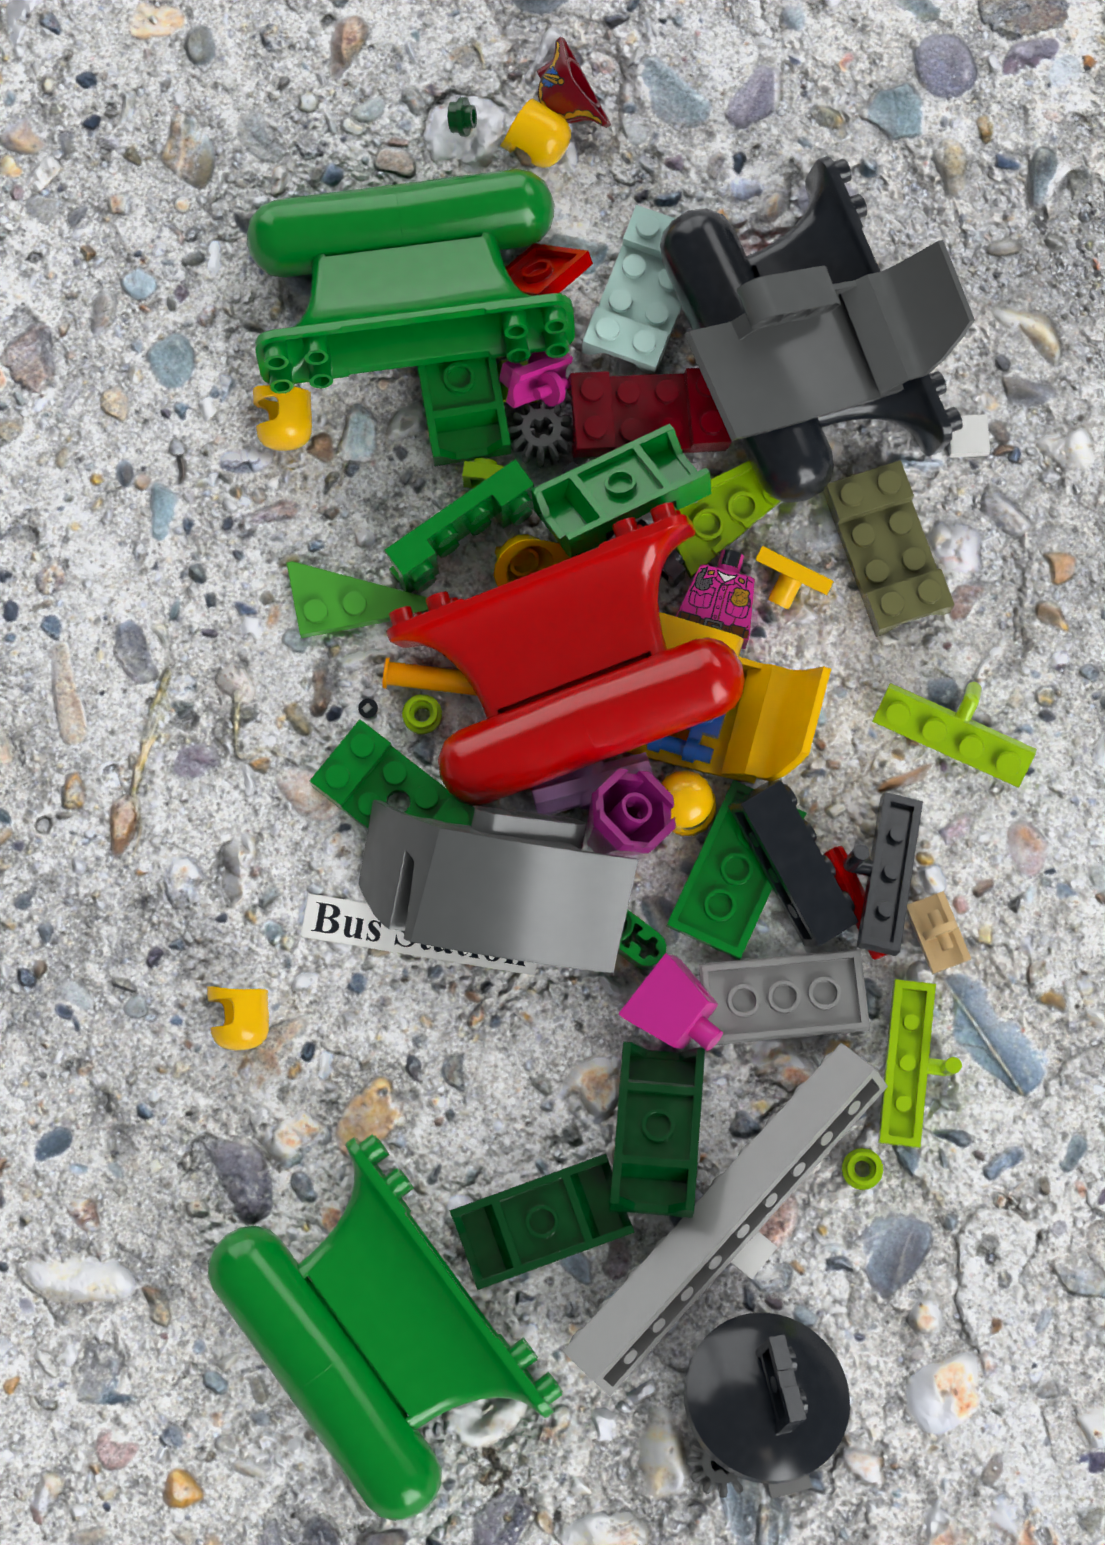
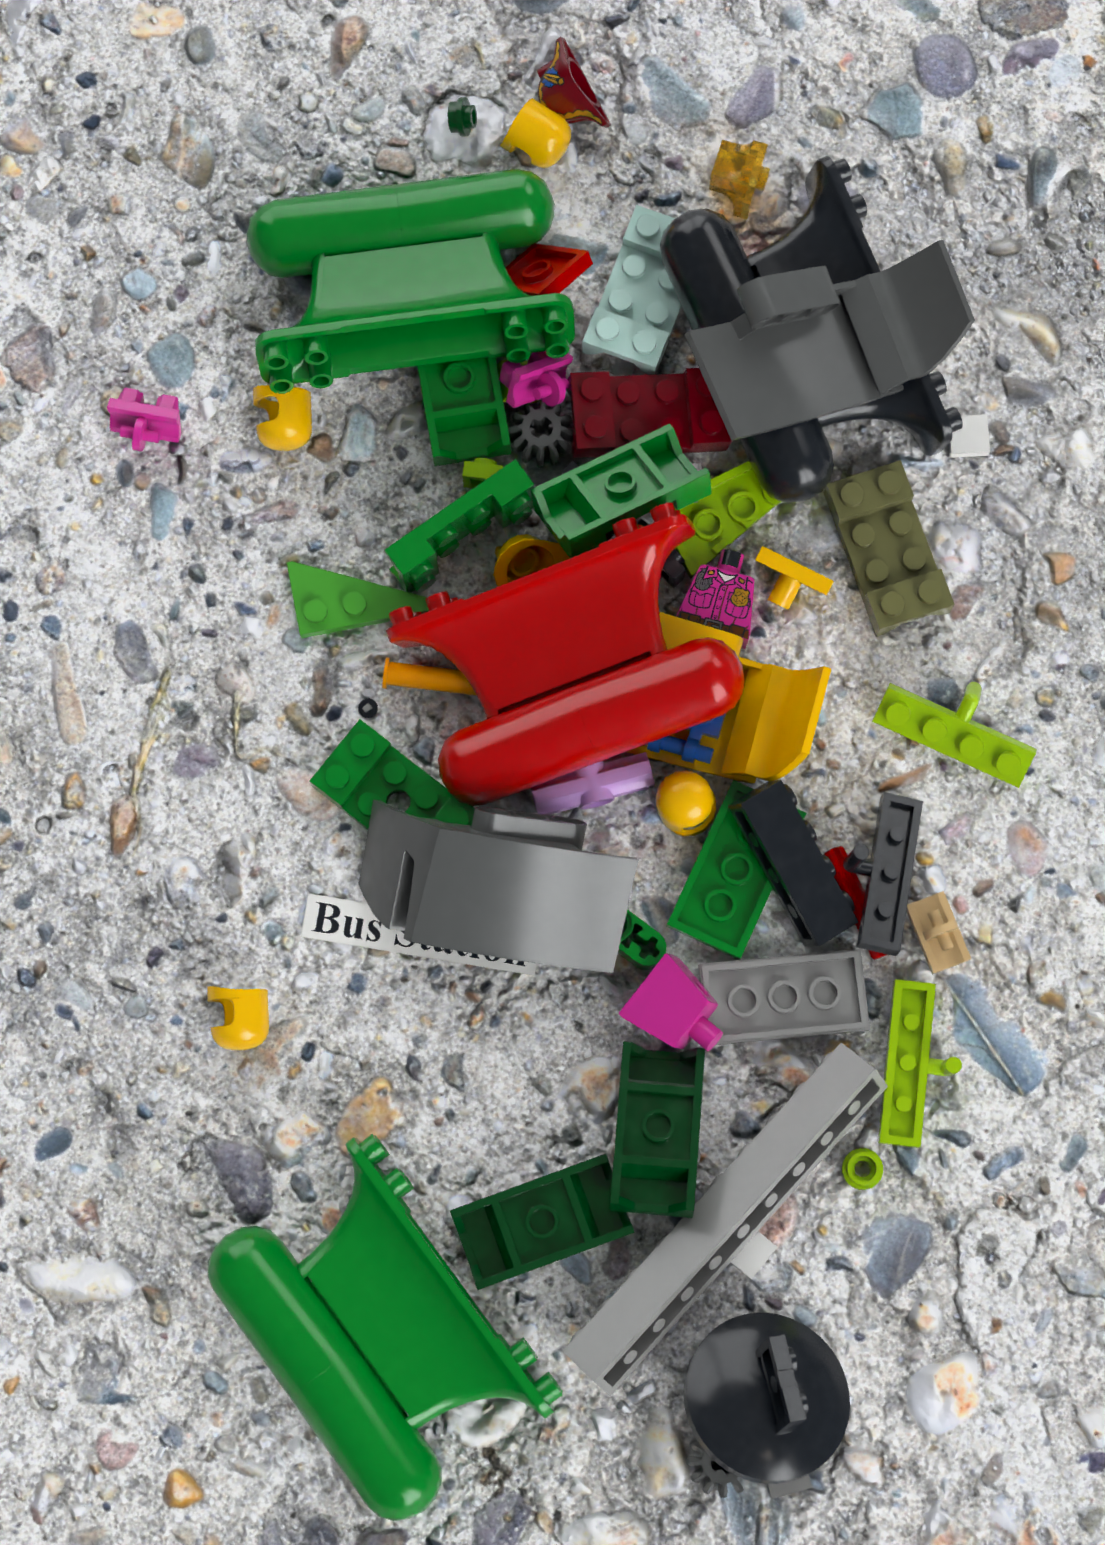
lime plate [402,694,442,734] -> none
magenta cone [586,768,676,856] -> none
none -> dark pink hips [107,388,182,452]
none -> clear yellow brick [709,140,770,220]

